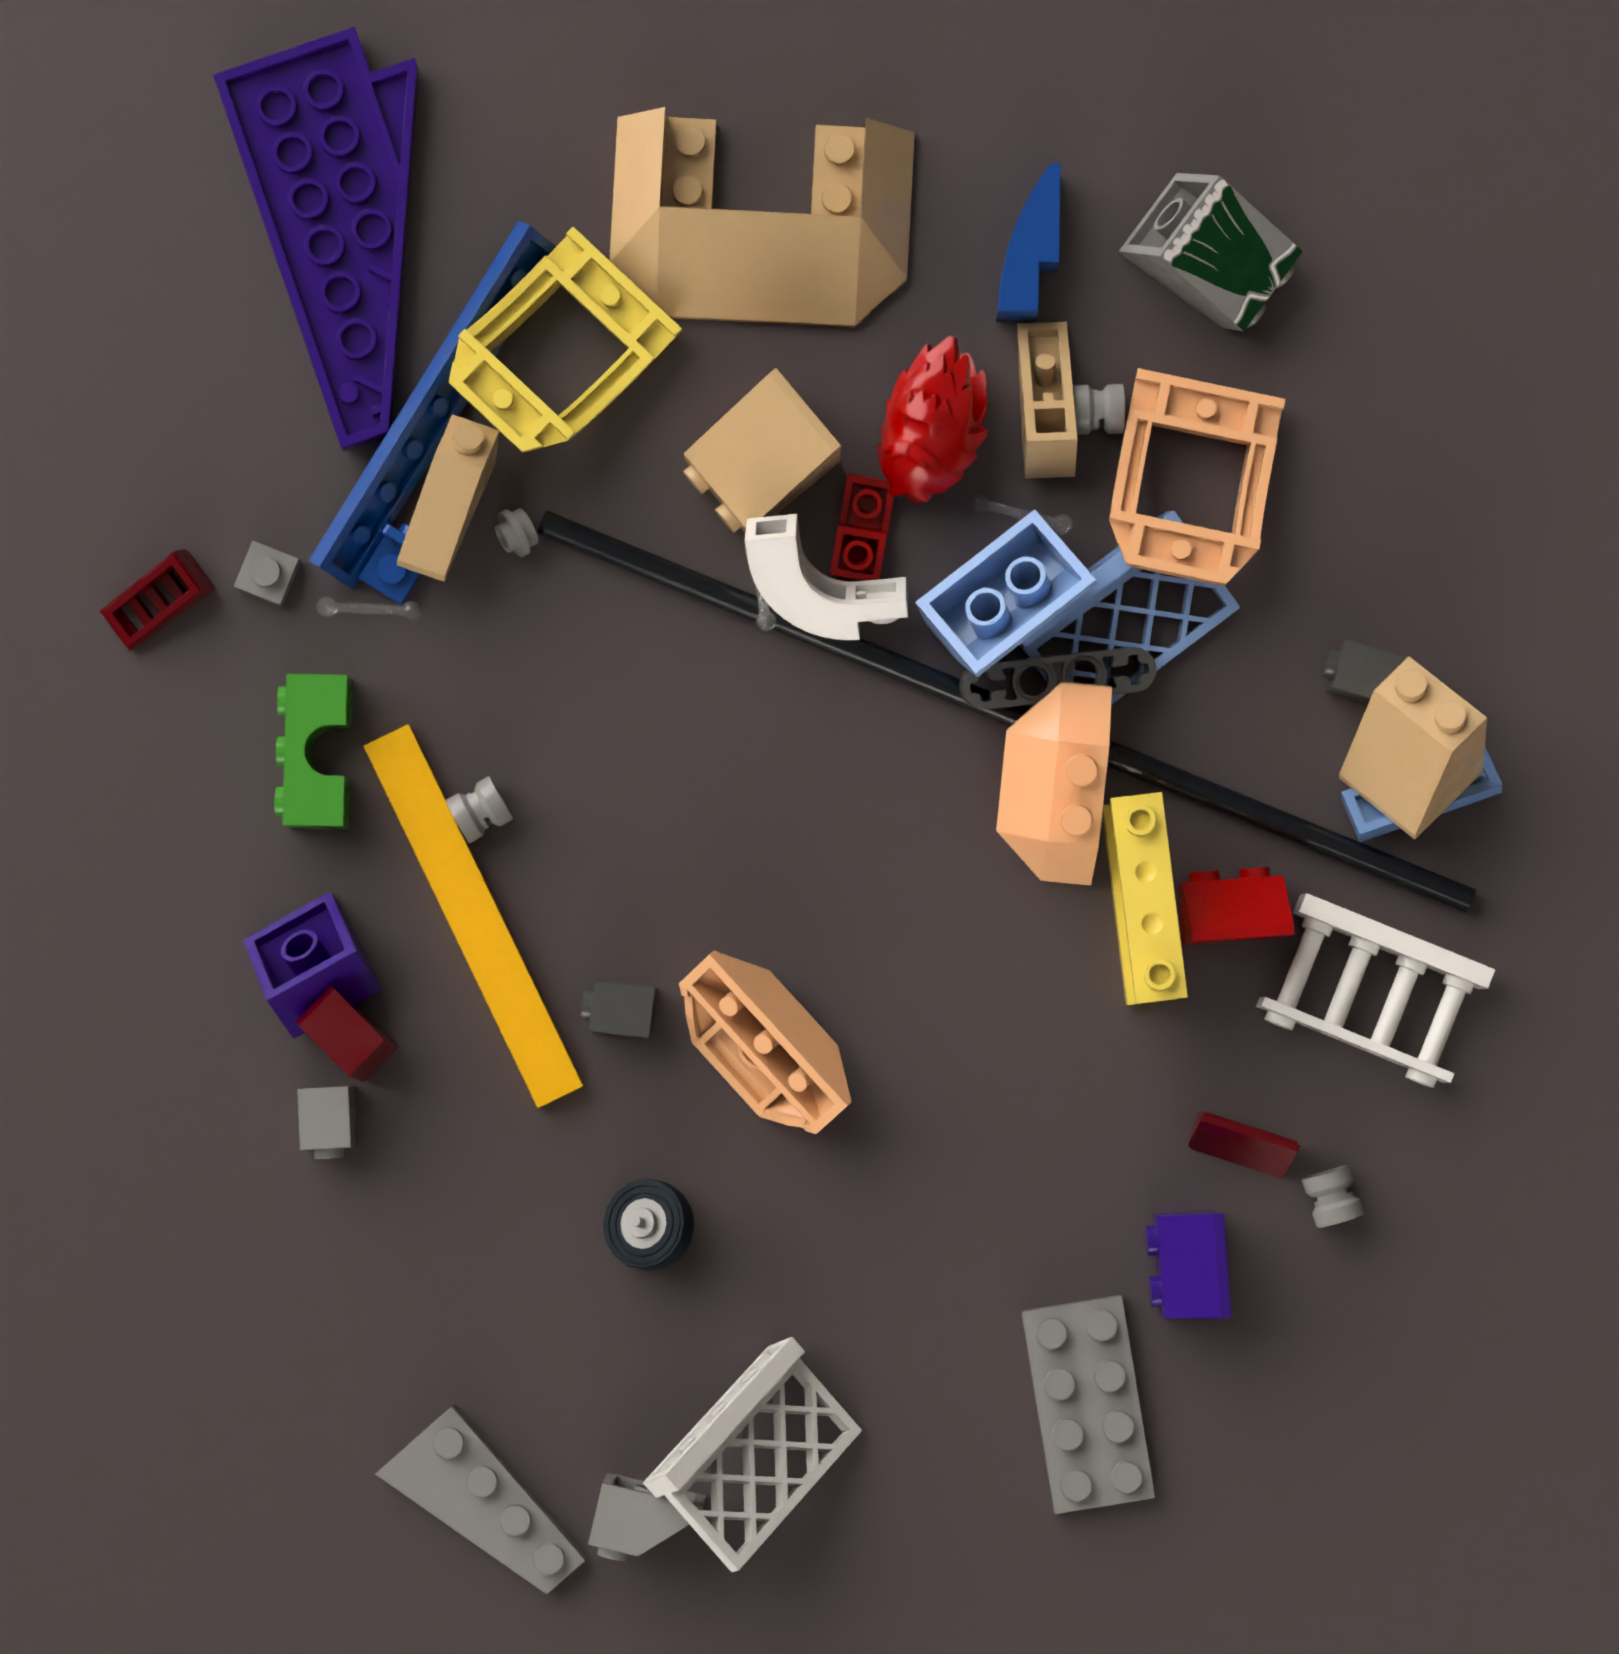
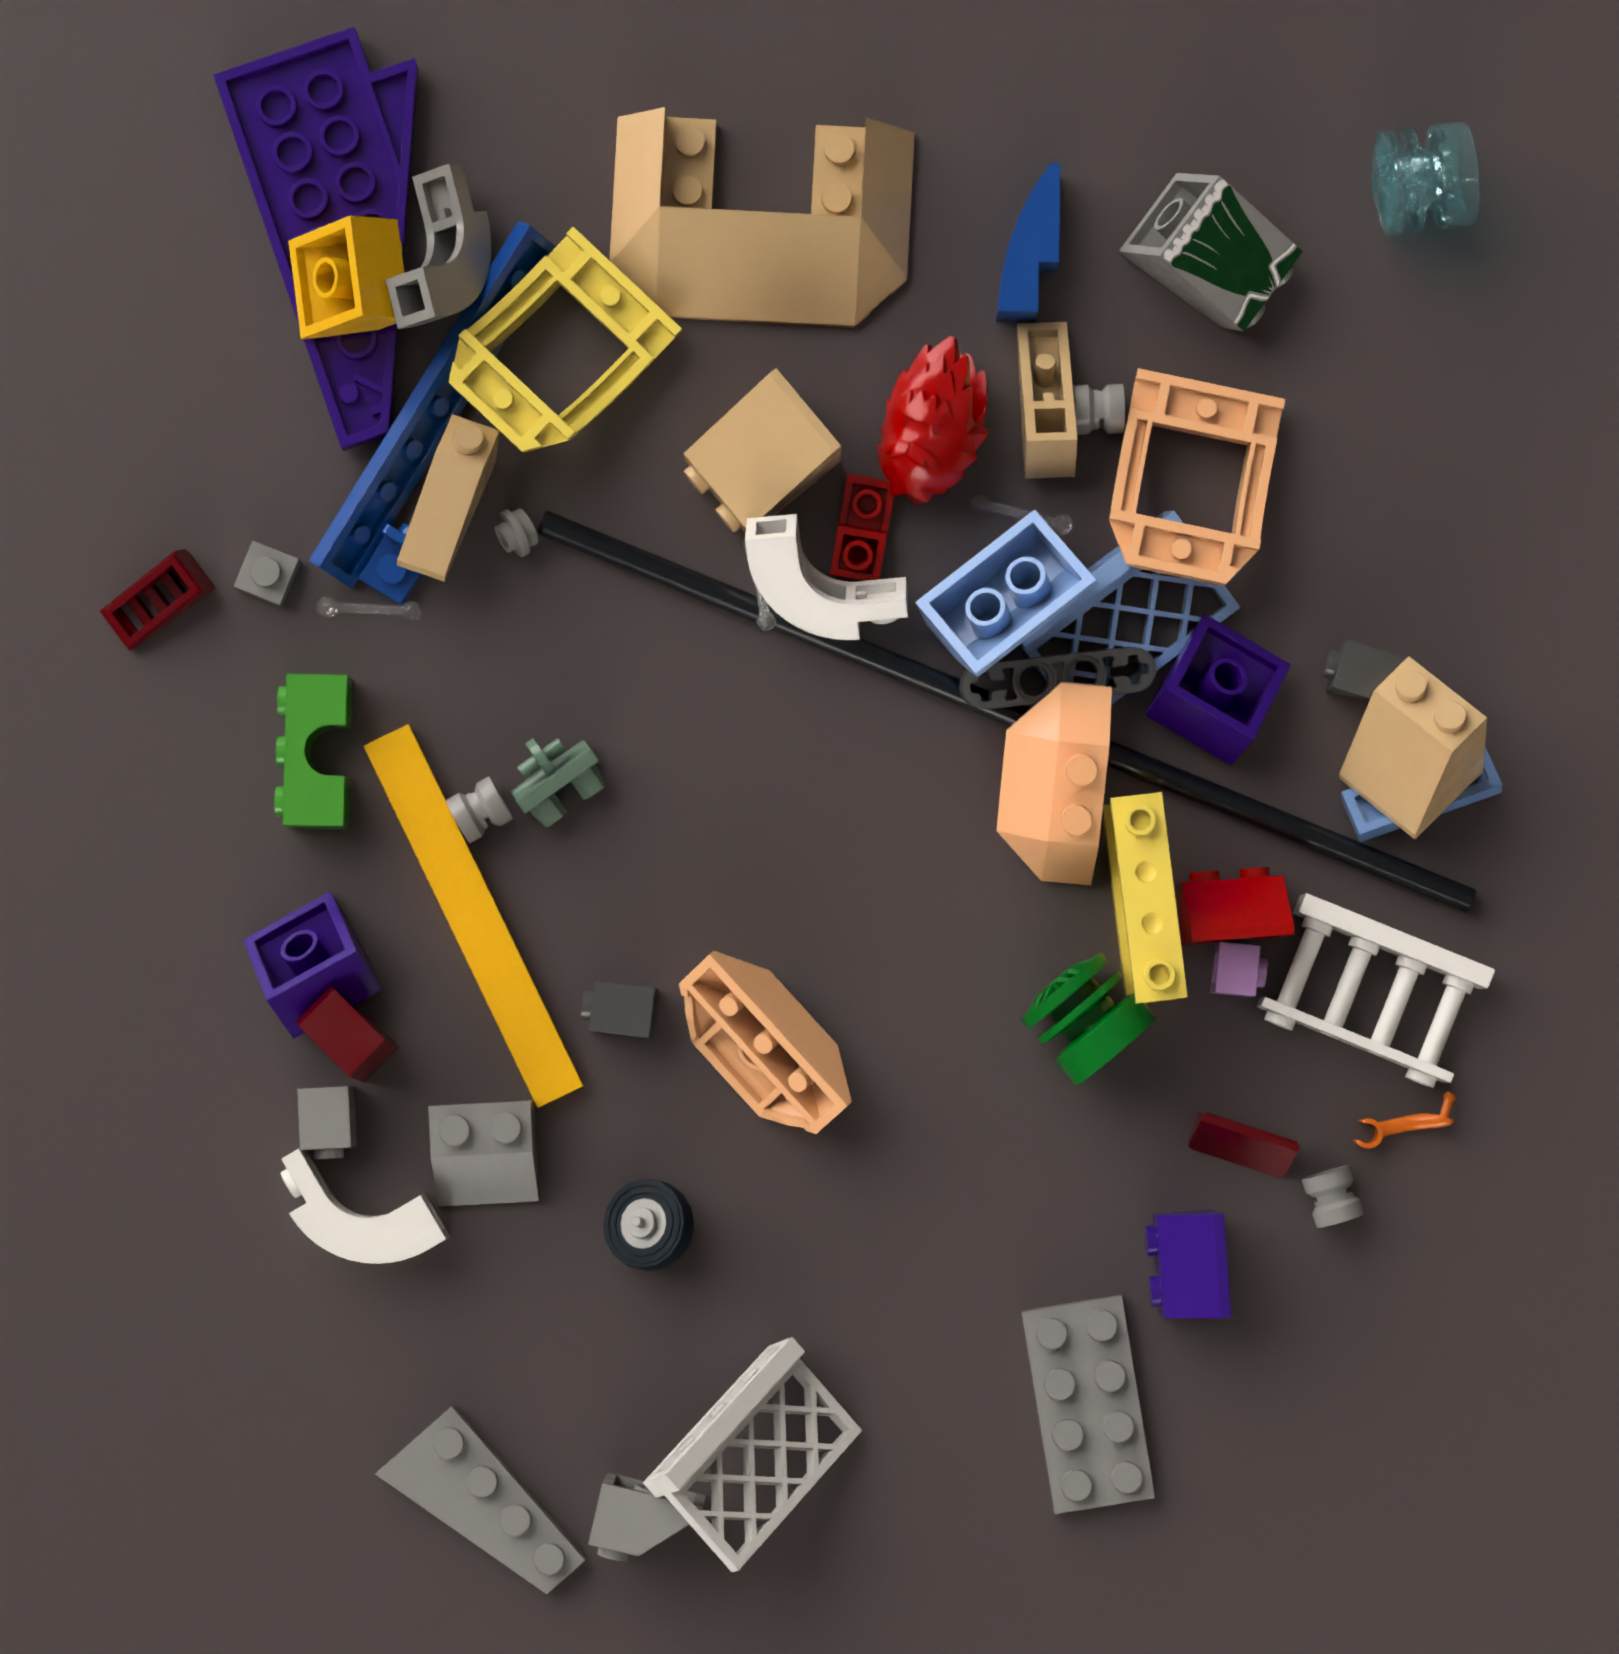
none -> white arch [280,1148,451,1264]
none -> yellow slope [288,215,404,339]
none -> light grey arch [385,162,491,329]
none -> light grey slope [428,1100,540,1207]
none -> sand green hips [510,738,606,827]
none -> green wheel [1020,951,1157,1086]
none -> dark purple slope [1145,614,1291,766]
none -> lavender plate [1210,942,1268,997]
none -> orange piece [1352,1091,1456,1149]
none -> clear light blue wheel [1371,120,1480,237]

